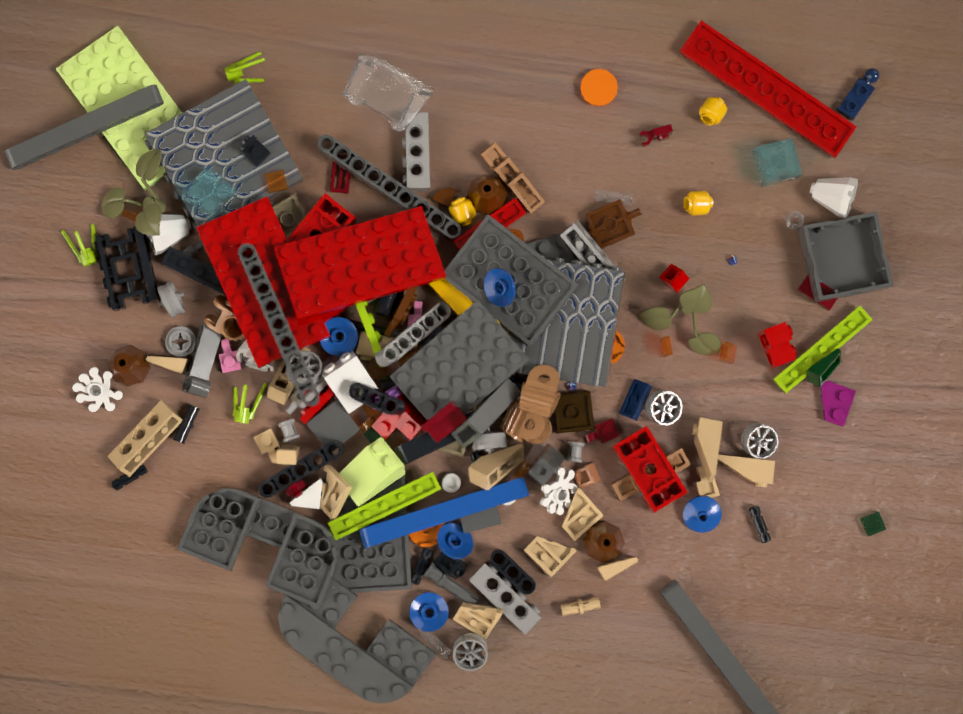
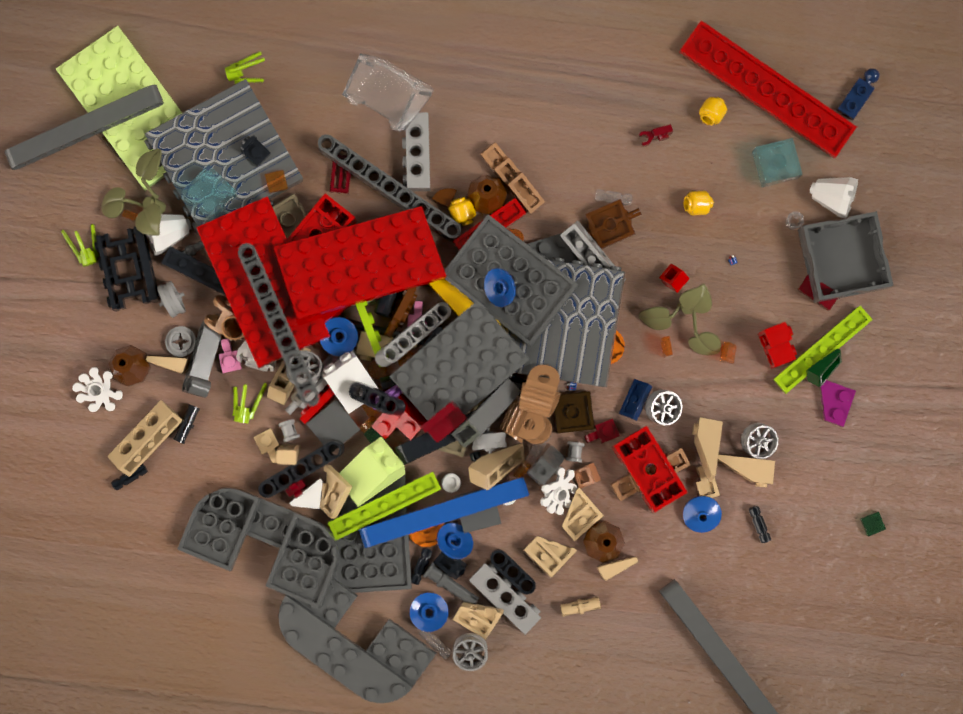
orange tile [580,69,618,107] -> none

